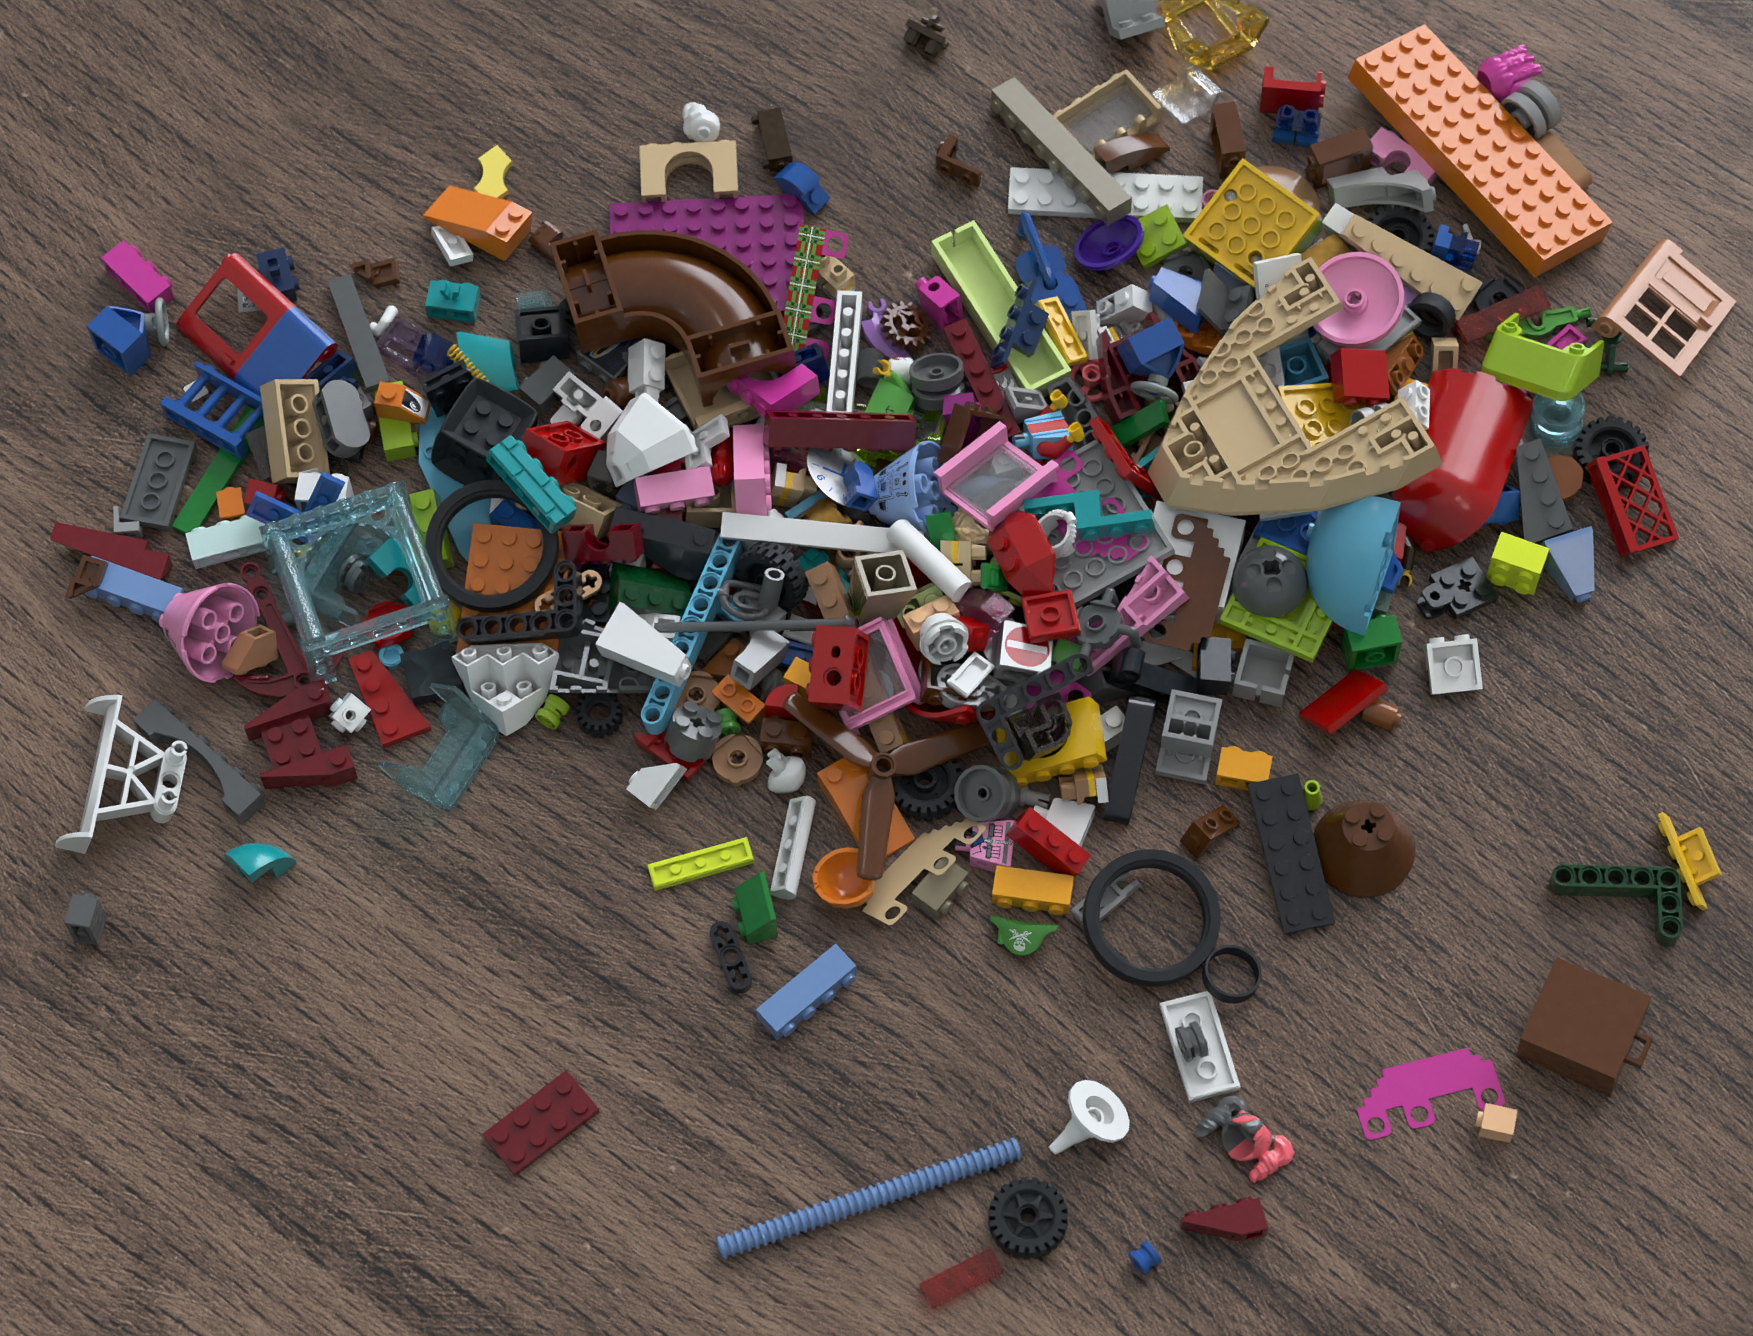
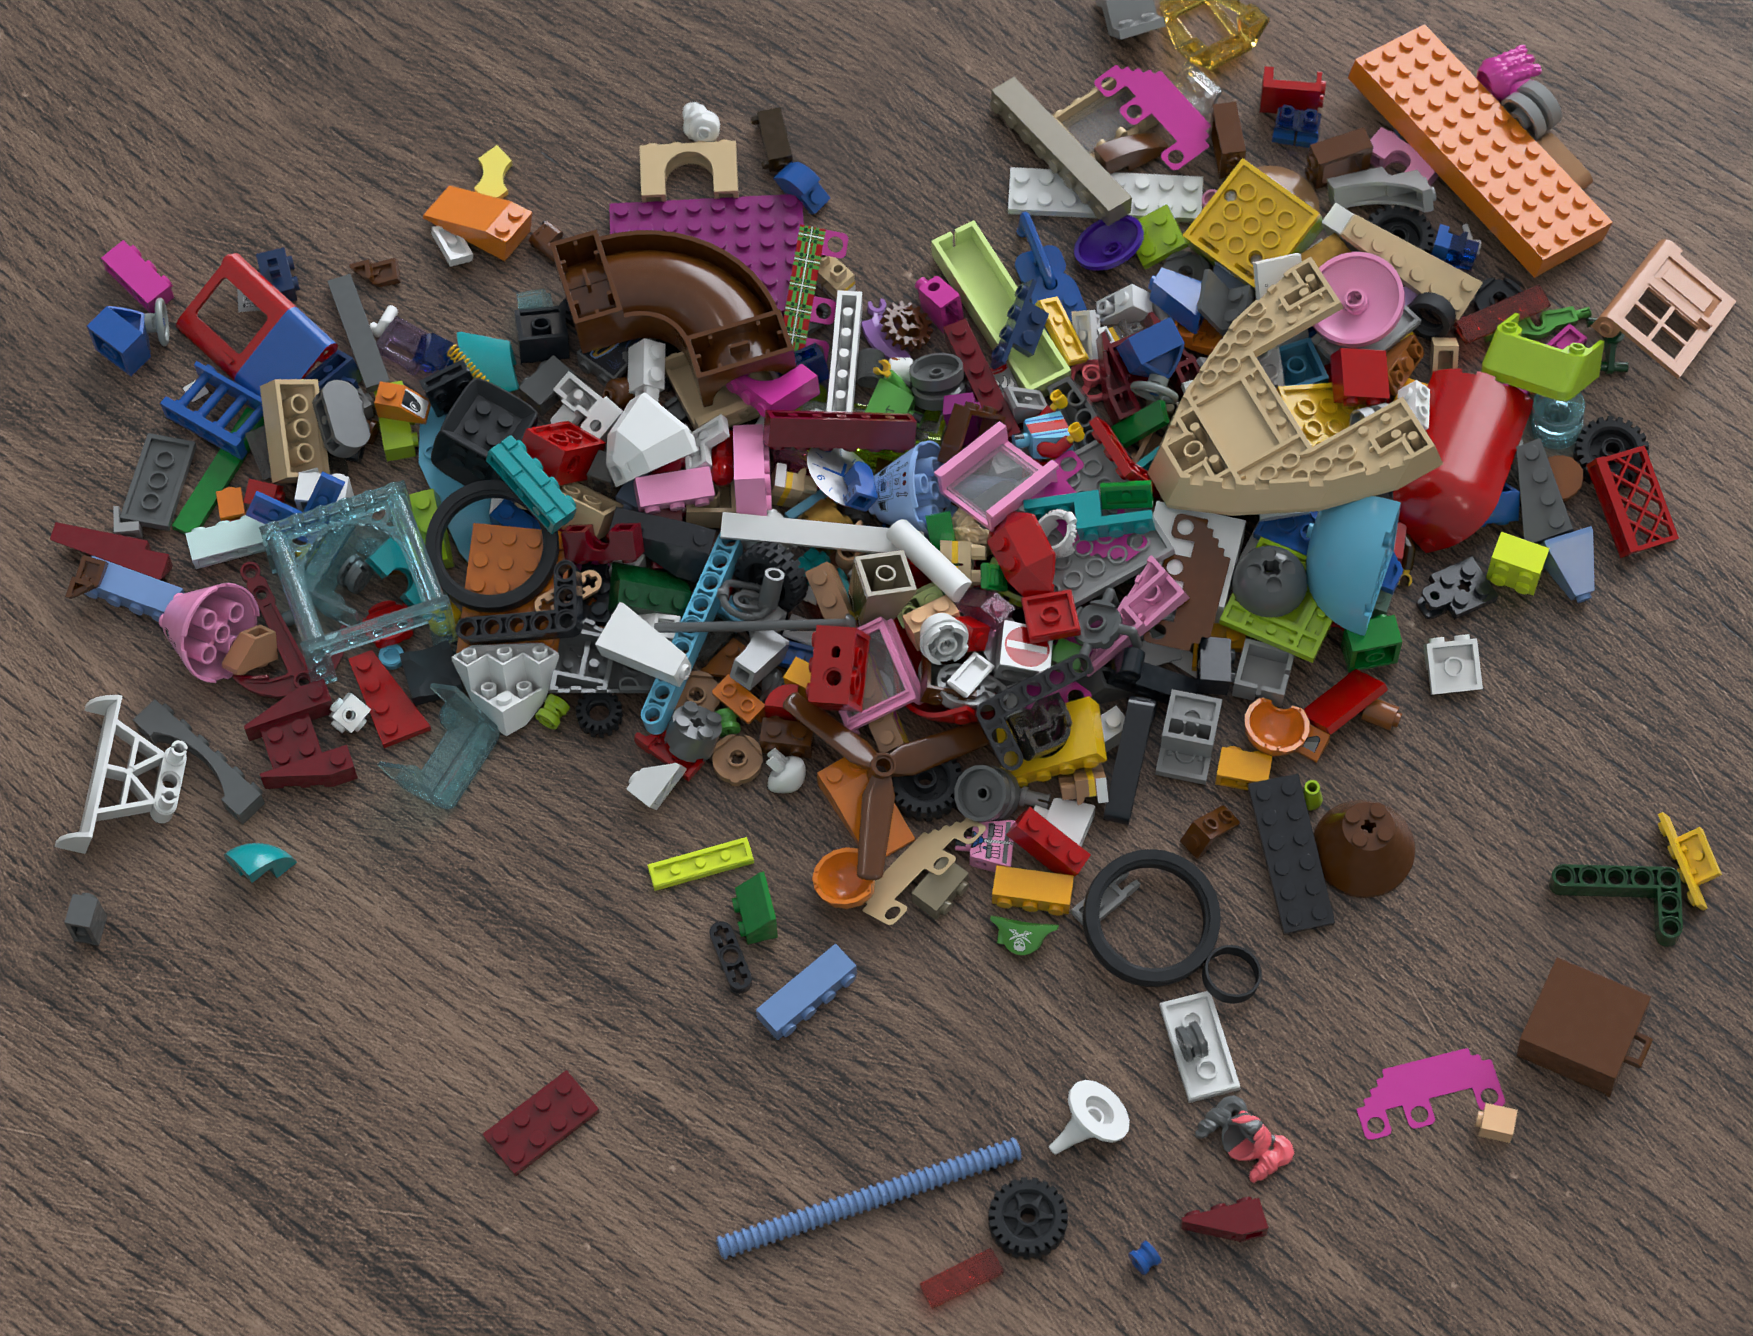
teal brick [425,280,481,323] -> none
white brick [770,795,816,900] -> none
dark brown hips [903,14,949,57] -> none
reddish brown bracket [936,134,981,187] -> none
none -> dark pink piece [1094,65,1211,170]
none -> green plate [1100,480,1153,510]
none -> orange cylinder [1245,697,1310,756]
none -> orange slope [1295,724,1330,763]

